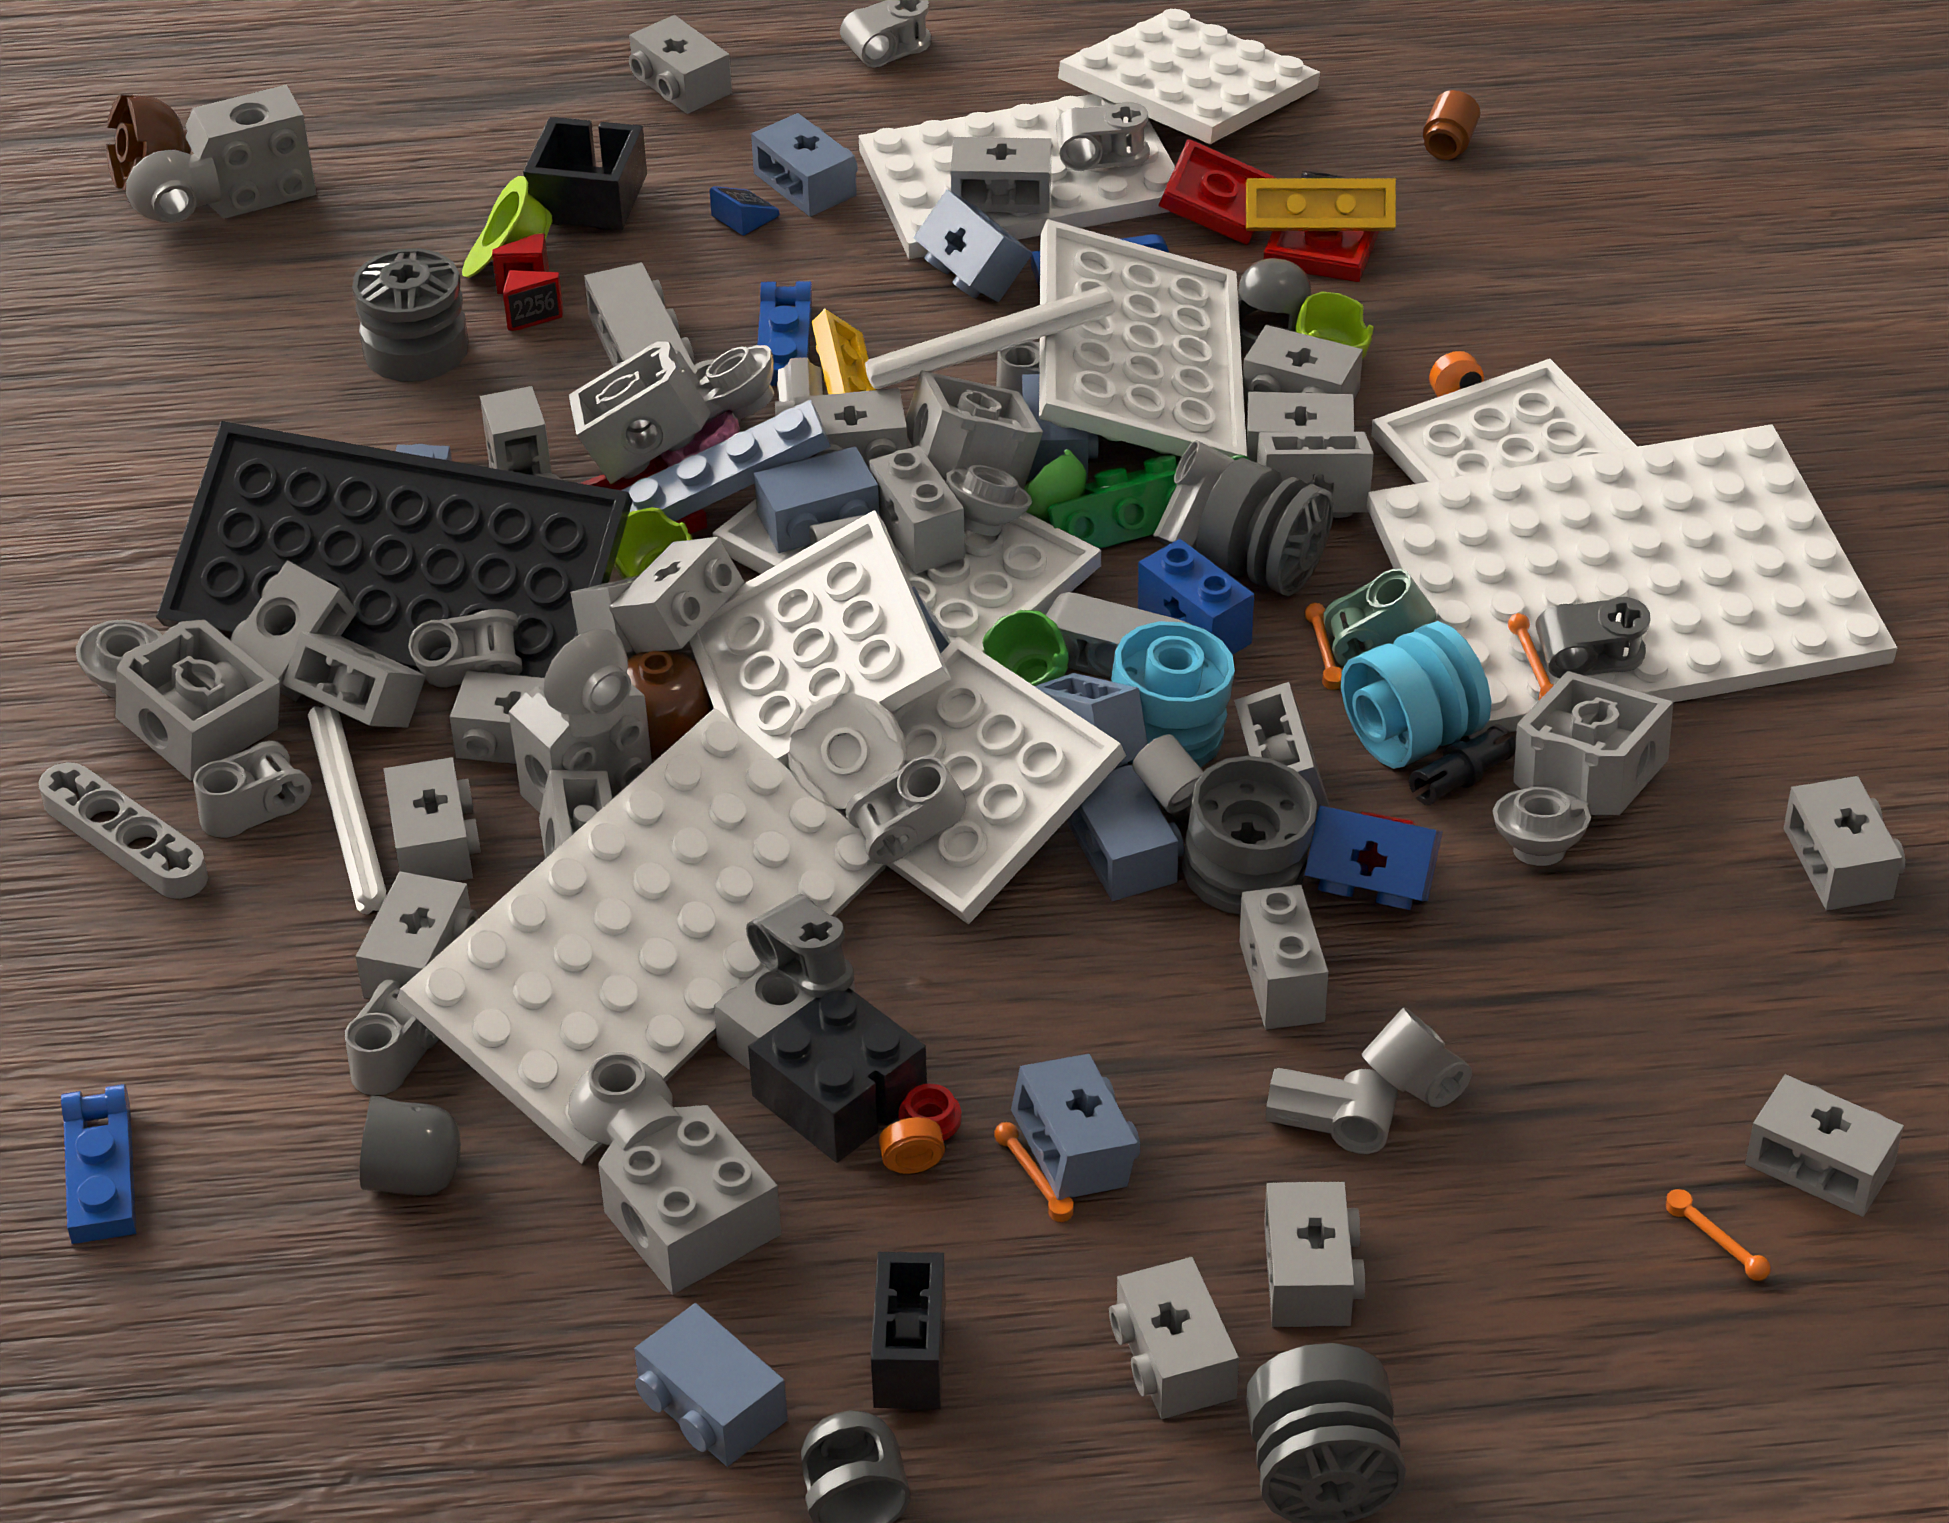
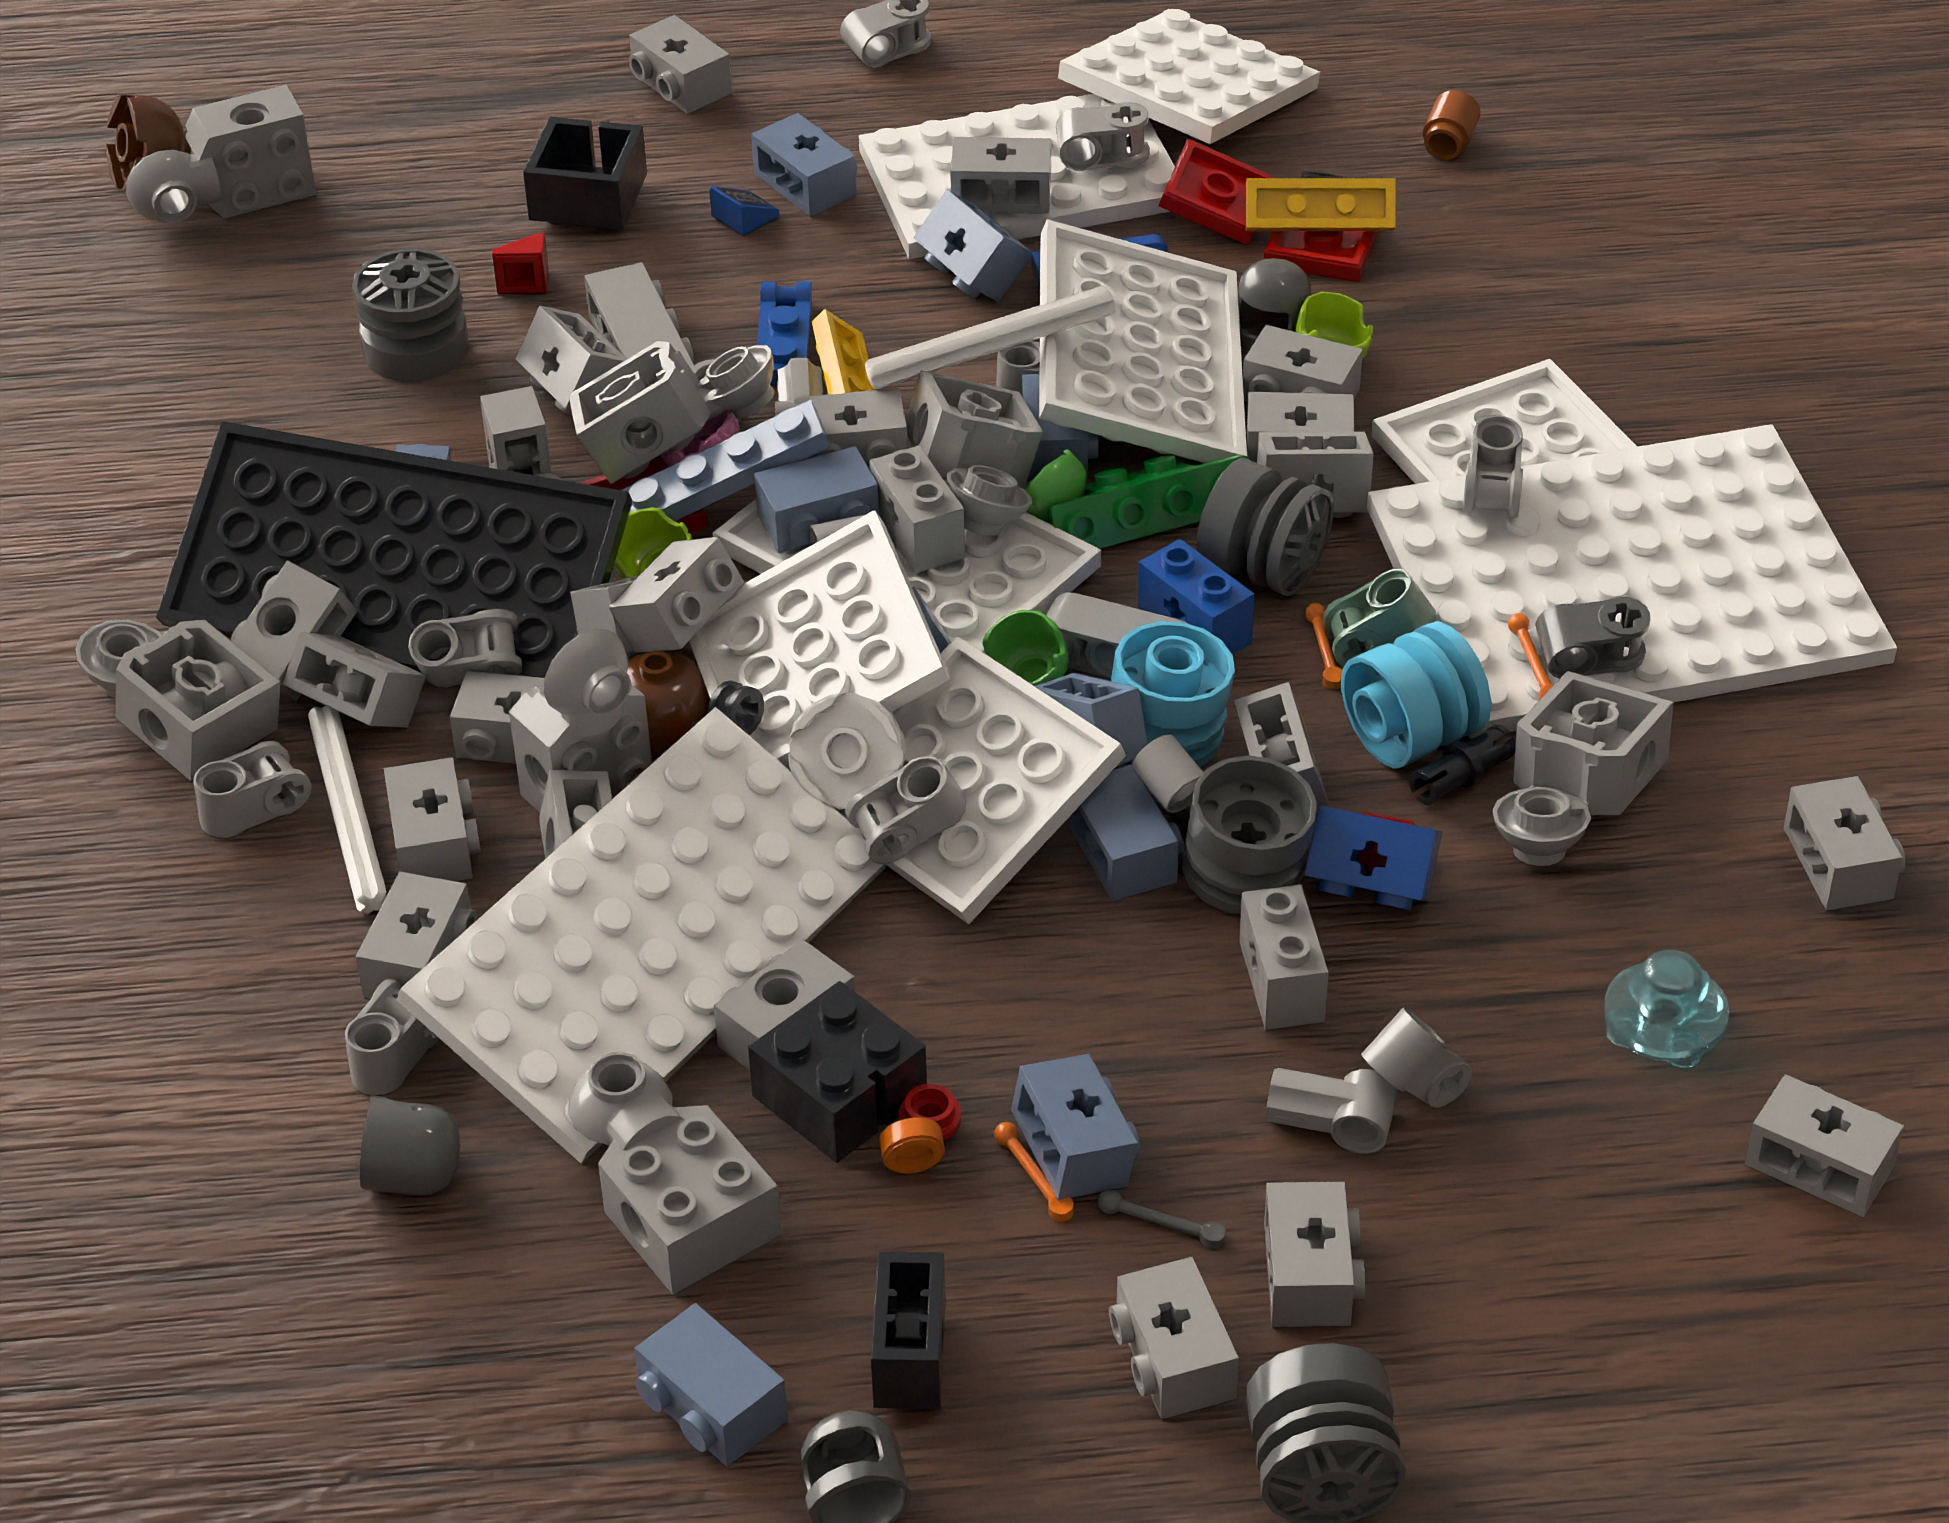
light grey beam [39,762,208,899] -> none
blue plate [61,1084,137,1244] -> none
lime piece [462,176,552,278] -> none
slope [503,270,564,331] -> none
dark grey piece [746,894,855,998] -> none
light grey piece [1153,440,1236,551] -> none
orange tile [1429,351,1484,397] -> none
orange hinge [1666,1189,1771,1281] -> none
none -> light grey brick [516,306,627,416]
none -> black bush [708,680,764,735]
none -> dark grey hinge [1098,1189,1226,1249]
none -> light grey piece [1463,415,1523,518]
none -> clear light blue plate [1604,949,1729,1068]

